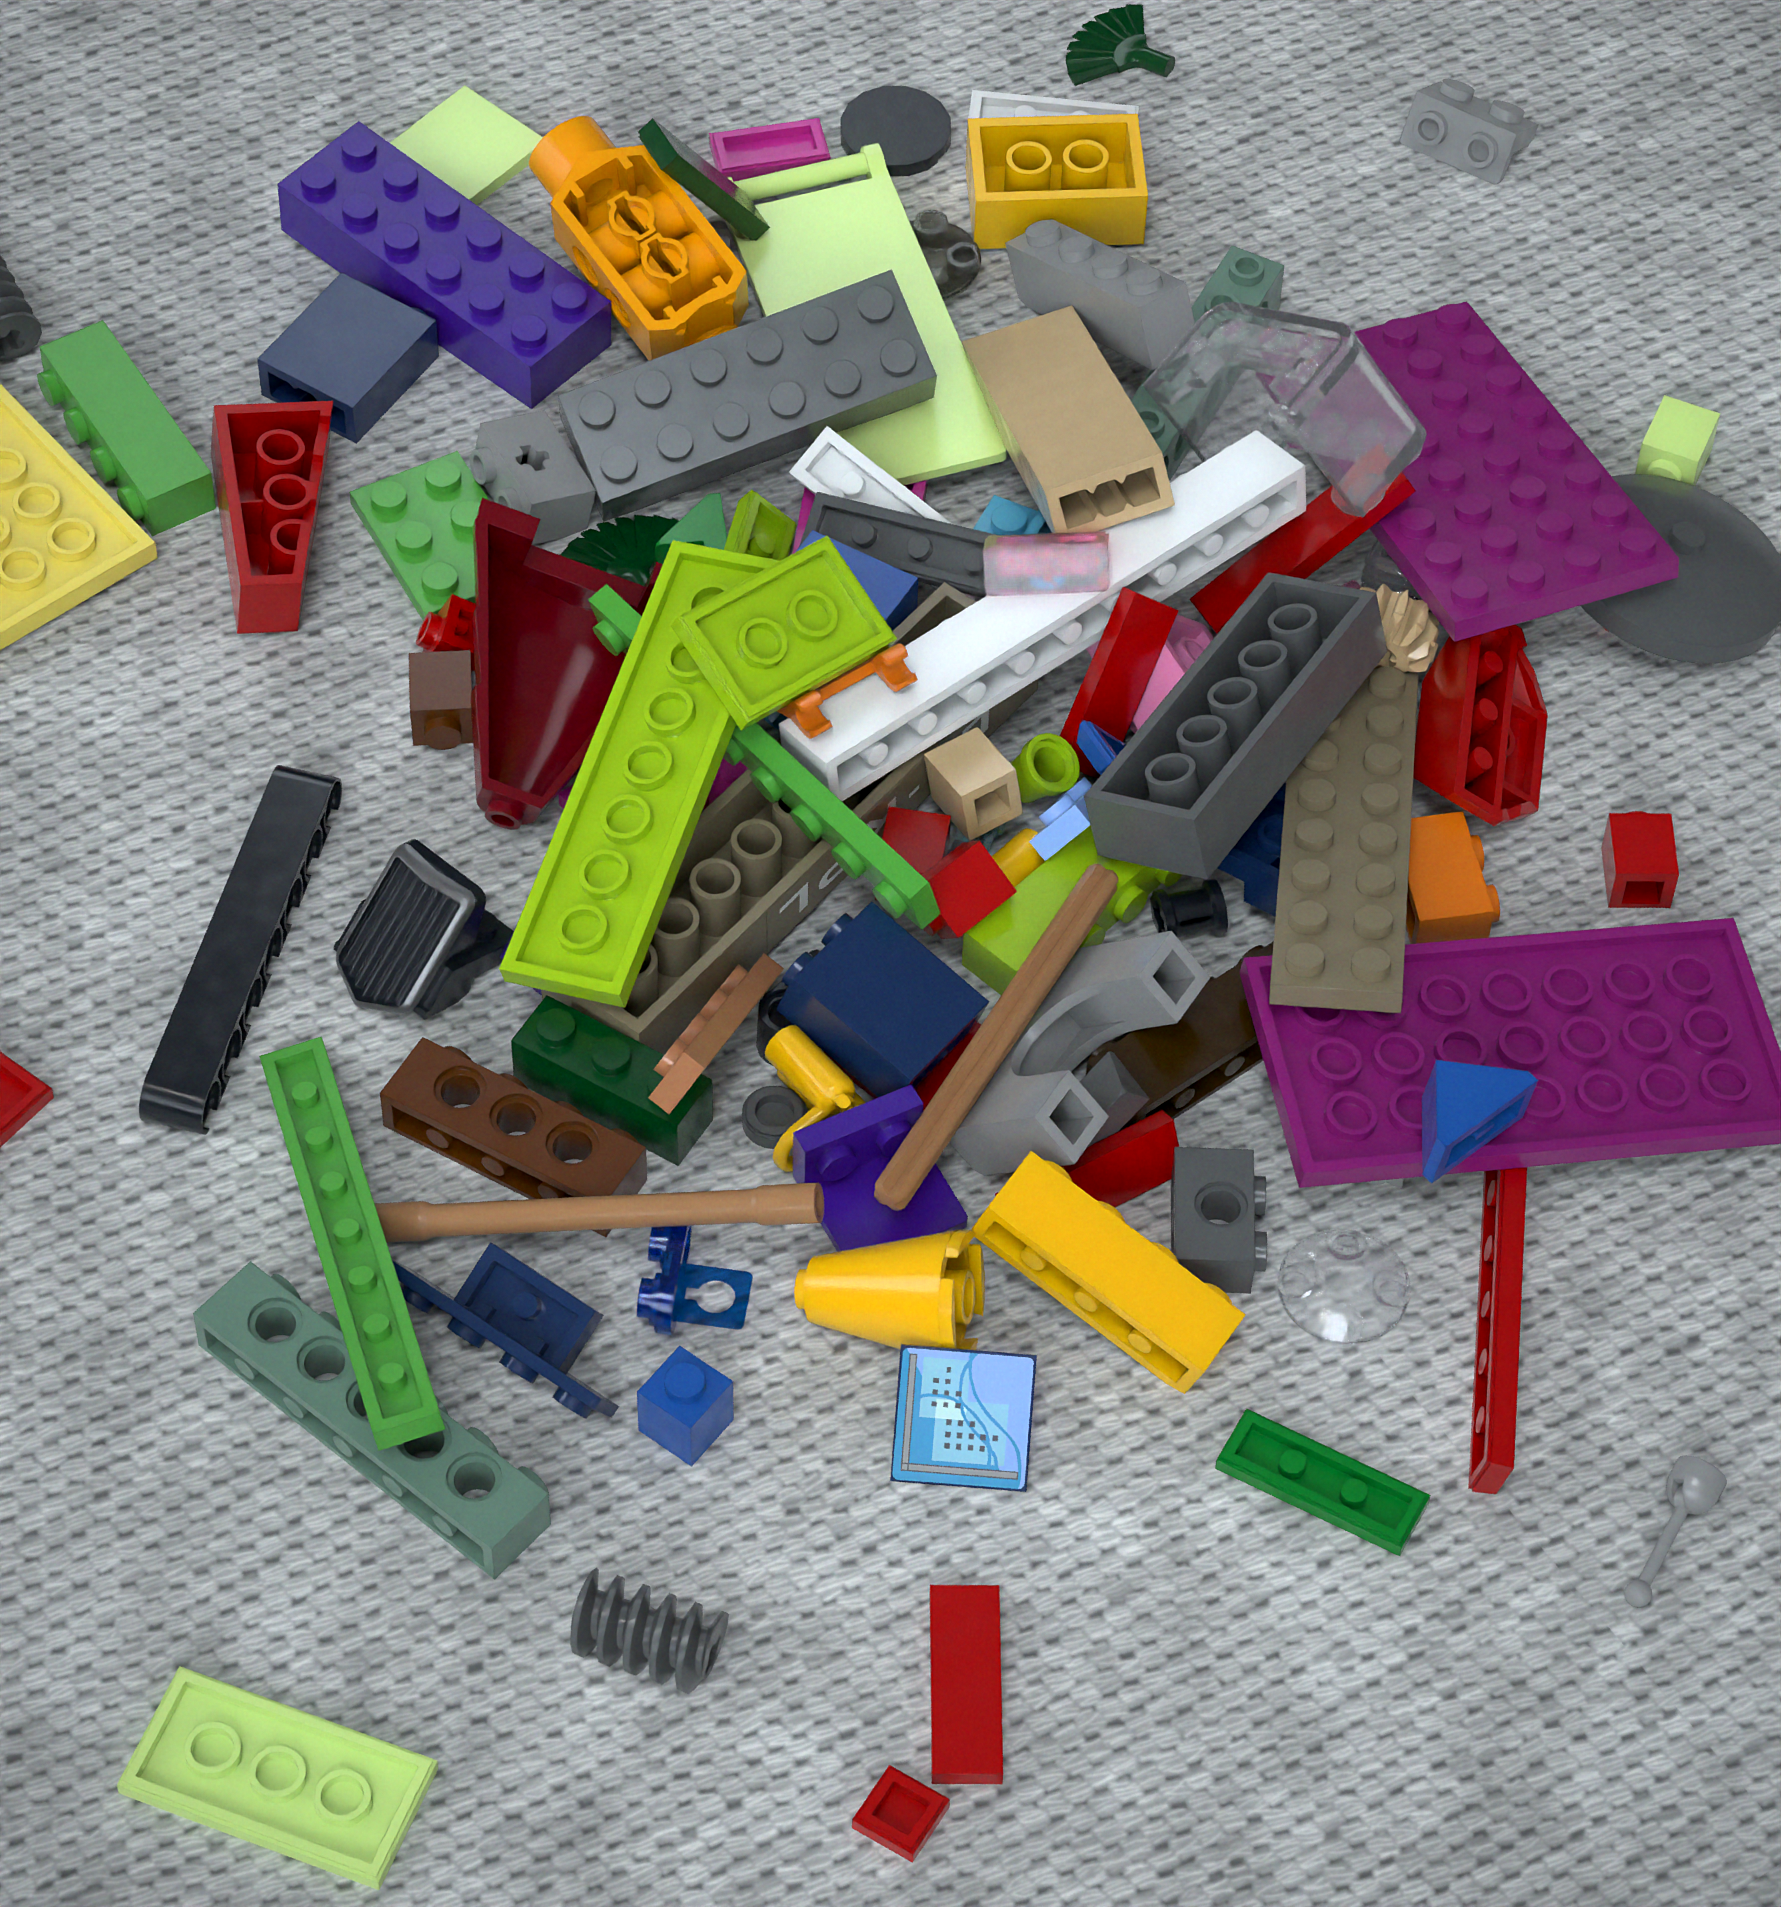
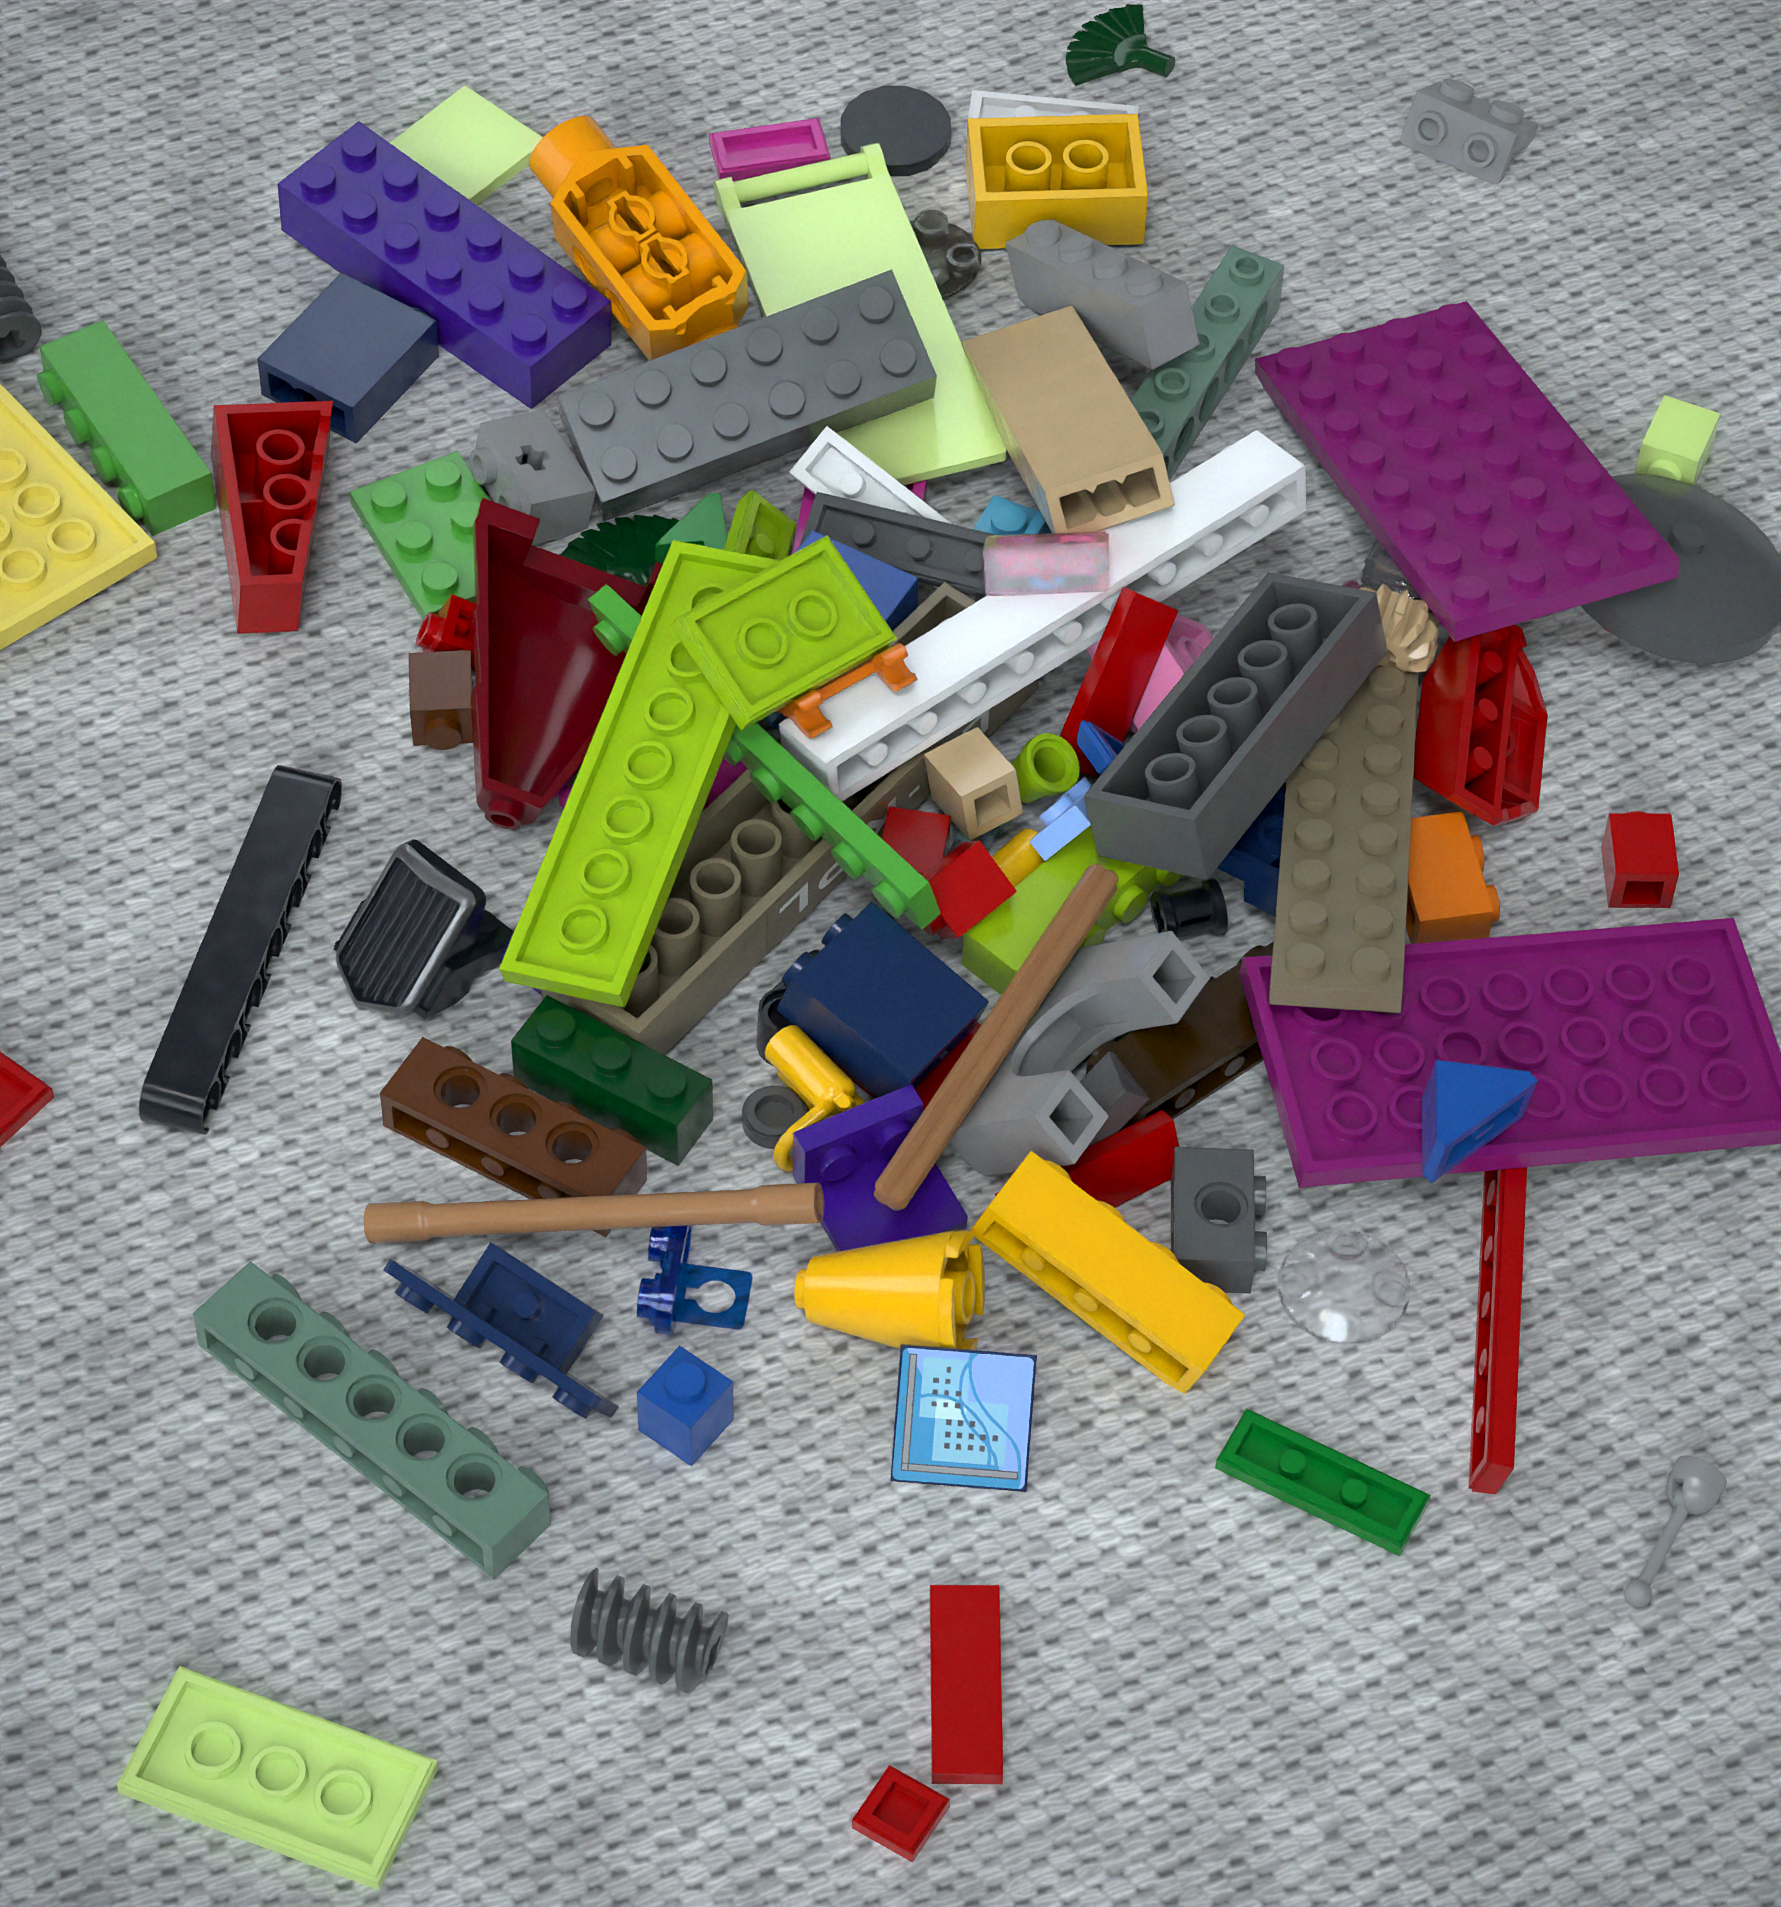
bright green plate [259,1036,445,1451] -> none
dark green tile [638,118,770,241] -> none
nougat plate [648,953,784,1114] -> none
clear windscreen [1142,302,1427,518] -> none
red tile [1189,448,1416,634] -> none

